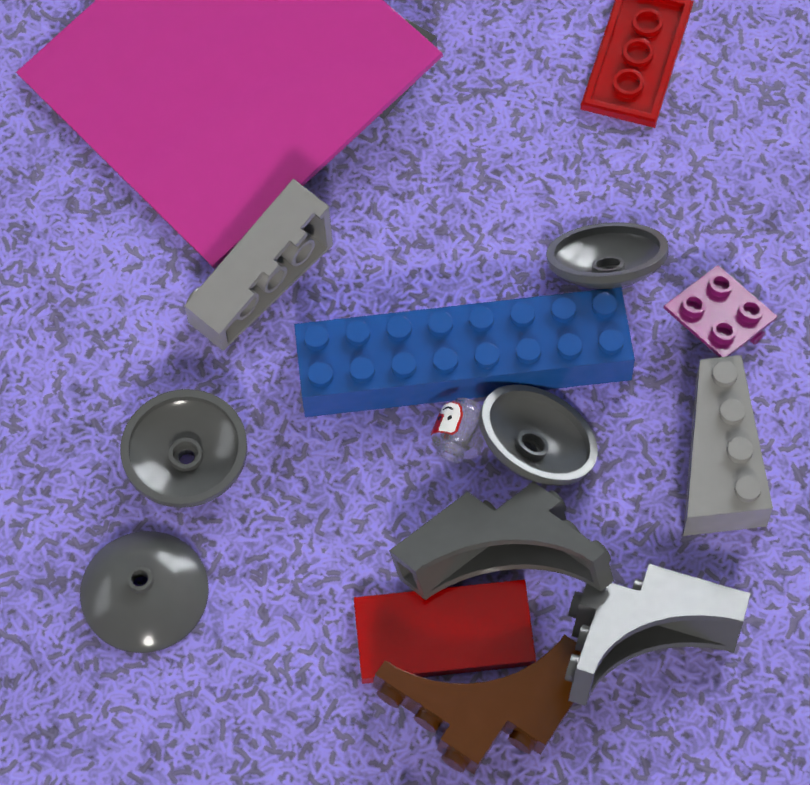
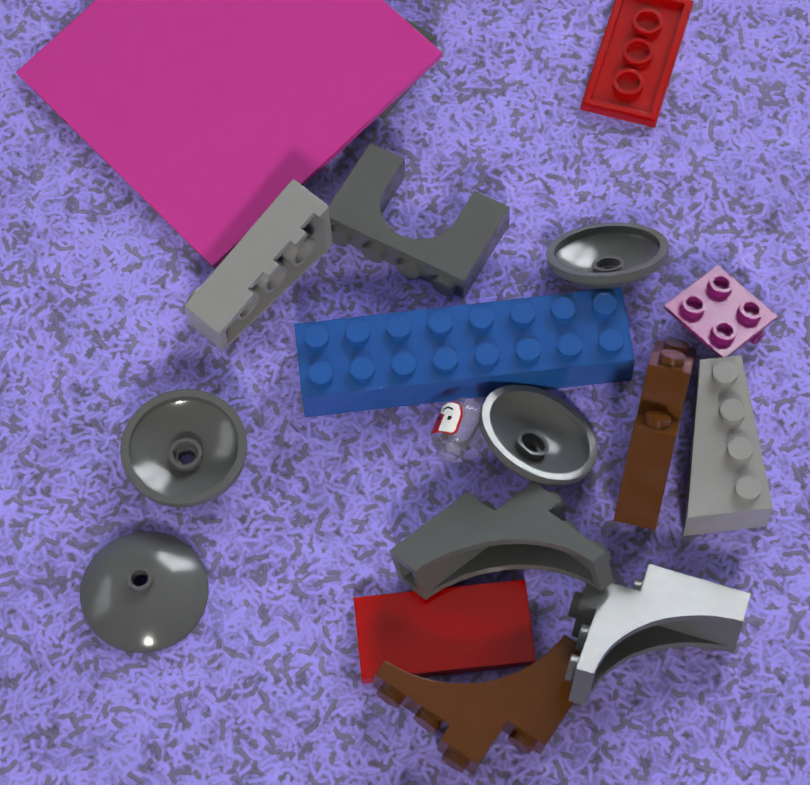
none -> dark grey arch [329,143,510,298]
none -> reddish brown arch [613,338,697,530]

